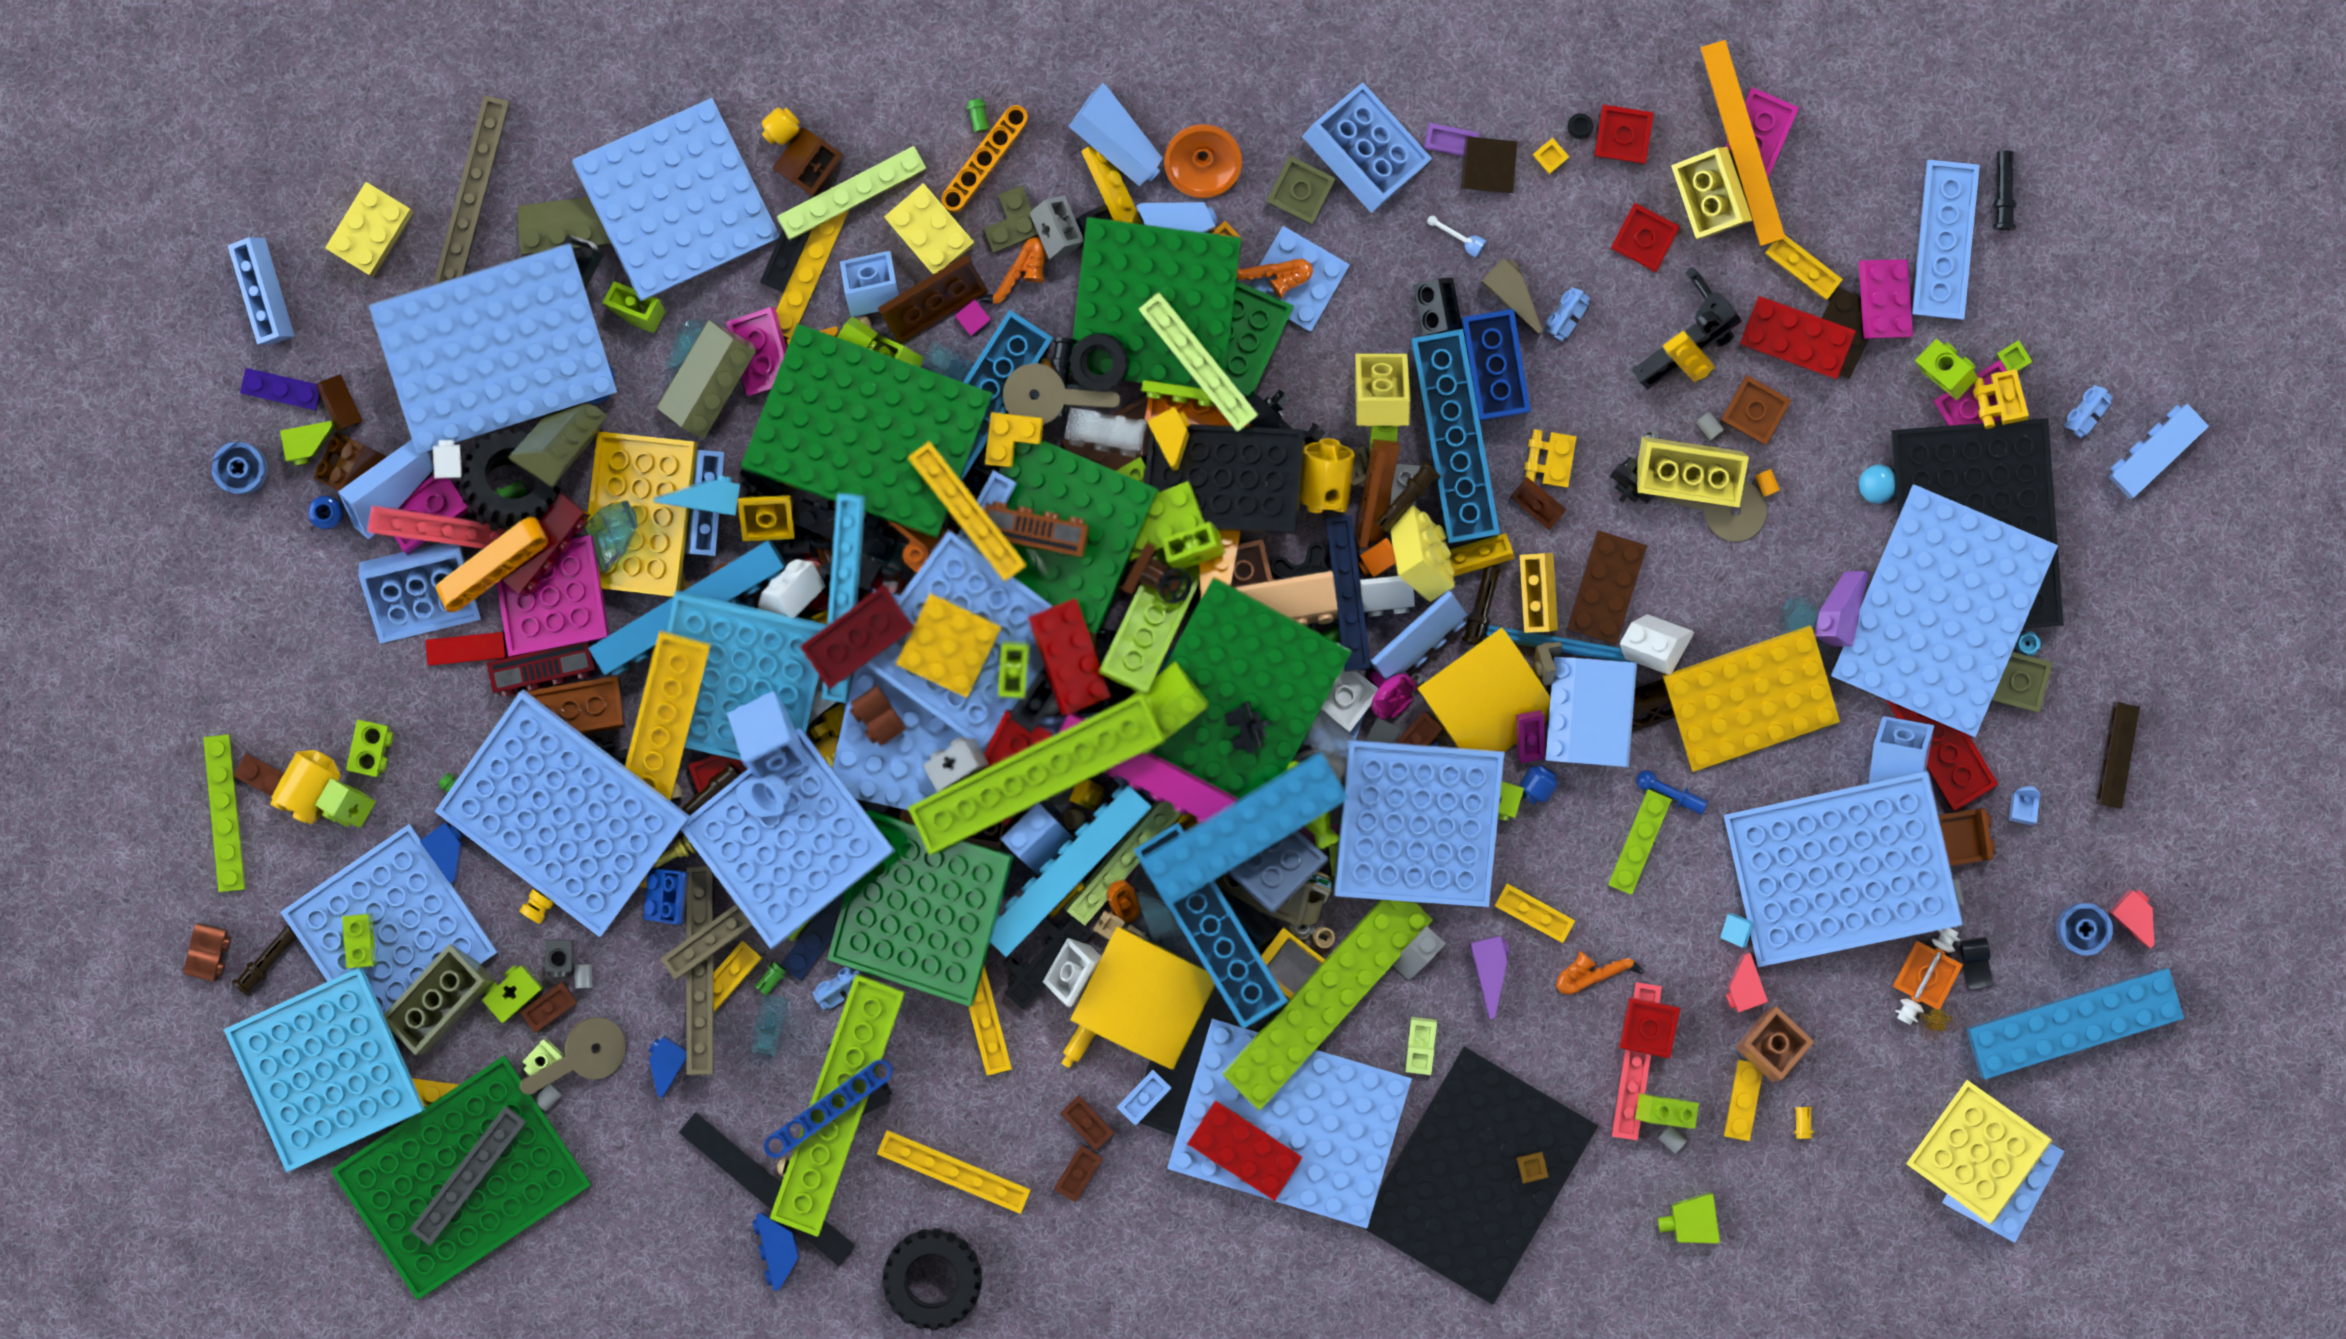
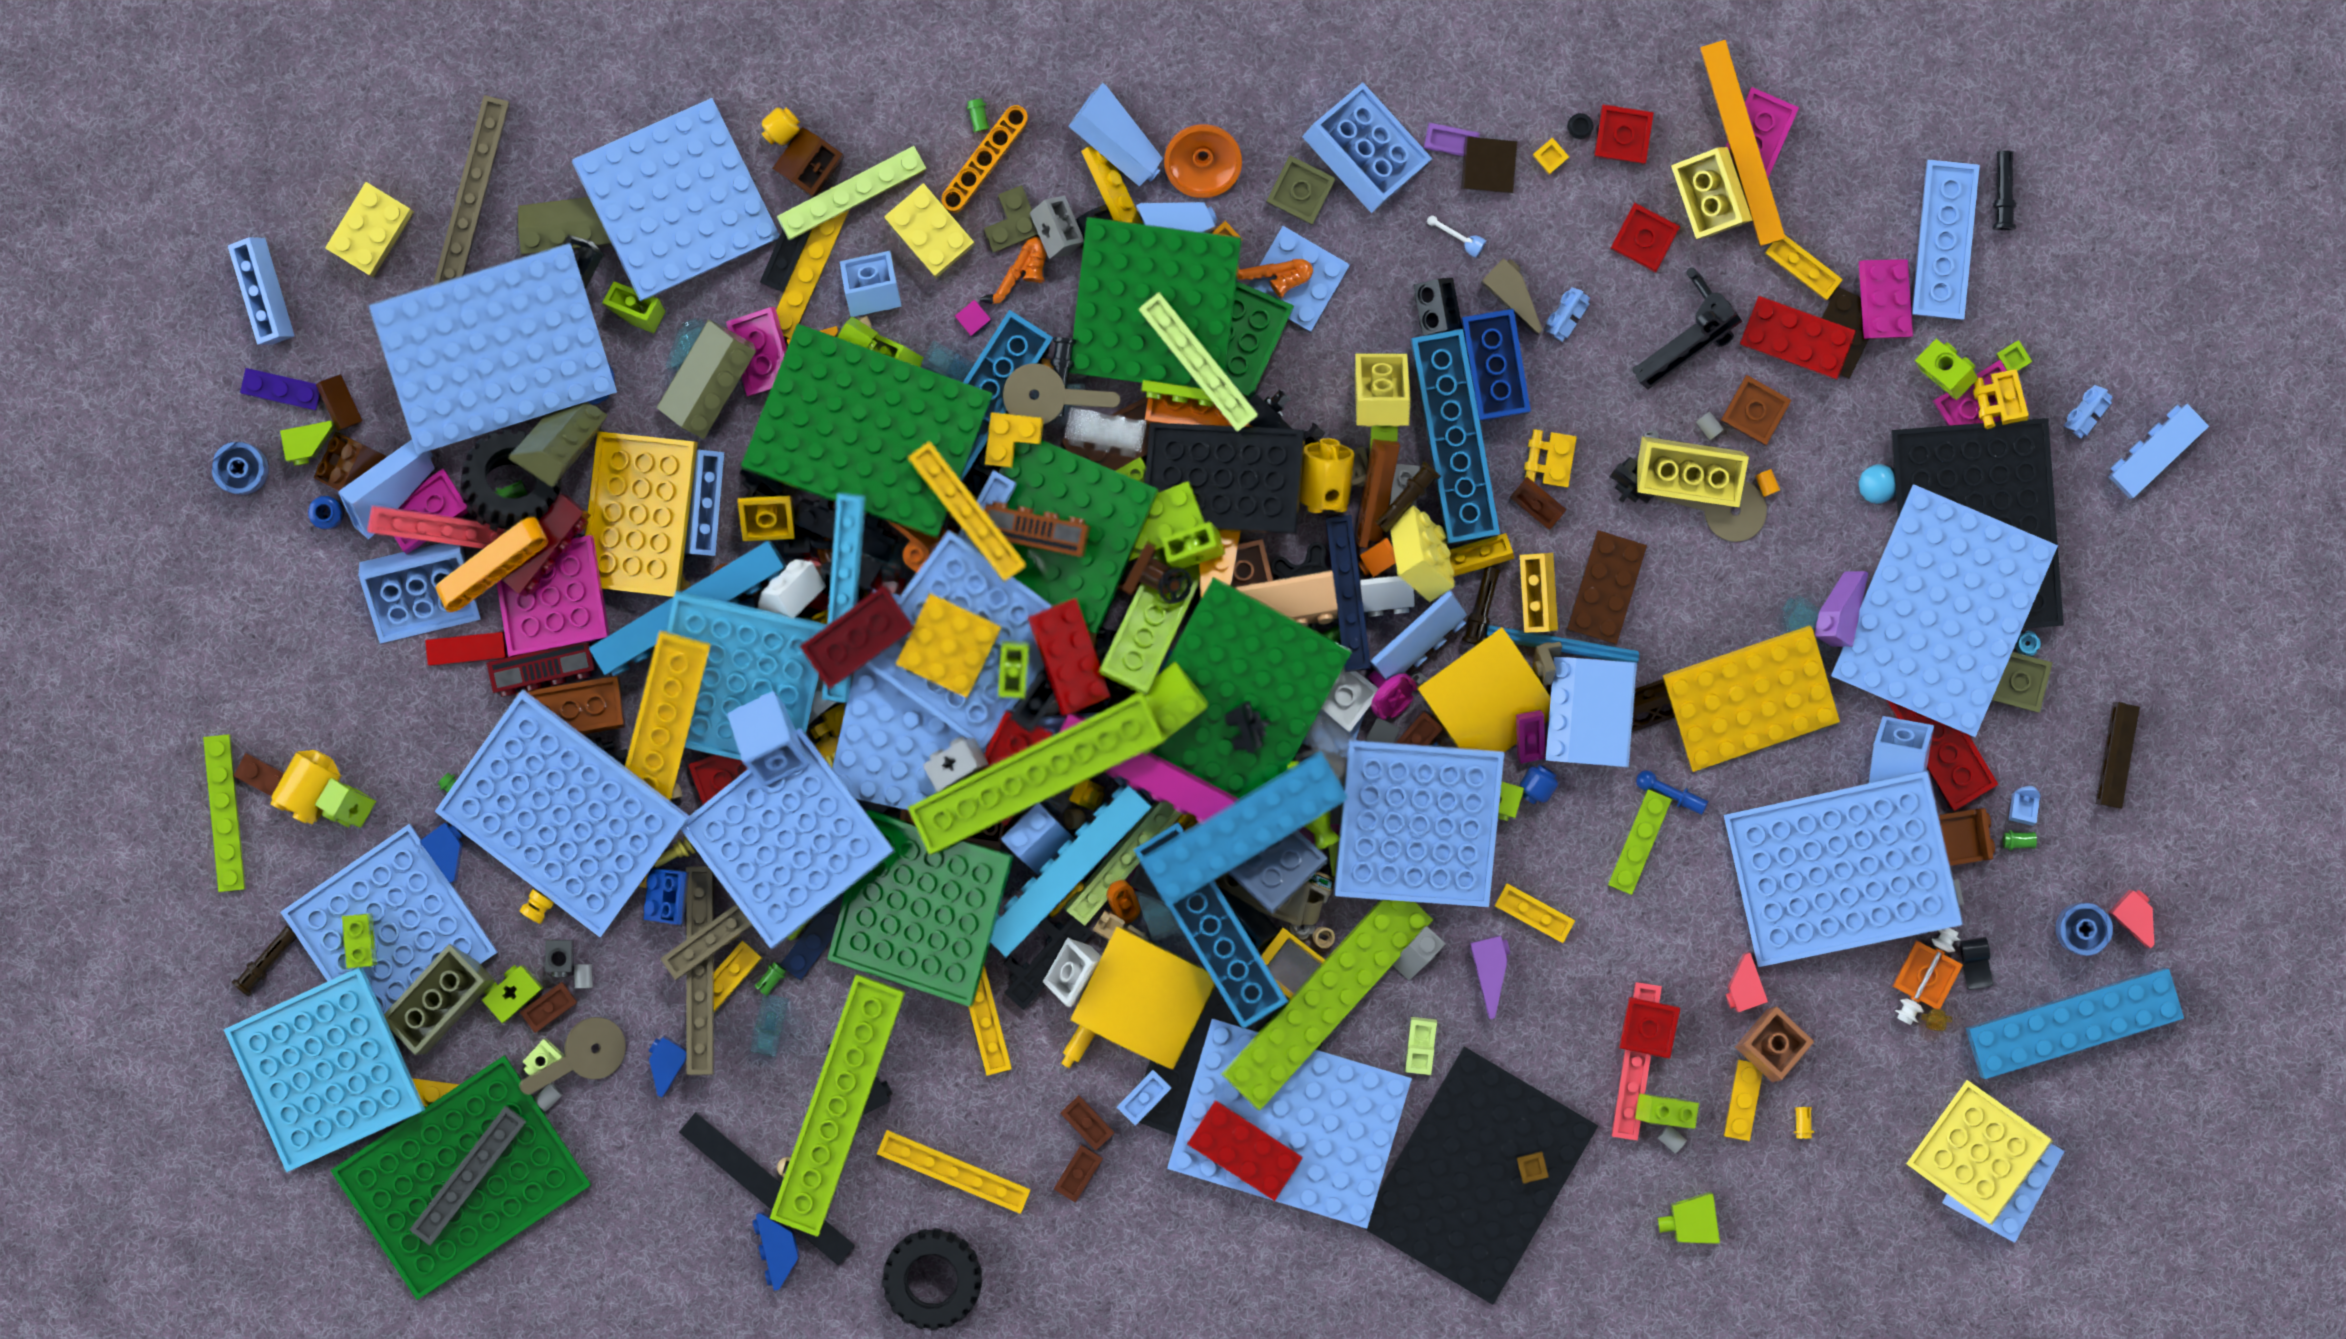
copper brick [183,923,231,982] -> none
lime brick [346,719,394,777] -> none
white slope [433,440,462,478] -> none
clear light blue slope [584,500,638,573] -> none
medium azure slope [653,476,740,515] -> none
dark brown pin [681,762,741,816] -> none
light blue piece [737,775,792,817] -> none
blue beam [764,1059,893,1158] -> none
light blue hinge [812,967,863,1011] -> none
copper brick [850,684,907,747] -> none
reddish brown plate [878,254,989,344] -> none
black tyre [1070,333,1130,392] -> none
yellow slope [1147,407,1190,471] -> none
orange piece [1556,951,1644,995] -> none
white slope [1620,614,1694,675] -> none
yellow plate [1662,330,1716,383] -> none
medium azure tile [1720,913,1754,948] -> none
none -> bright green pin [2003,830,2037,851]

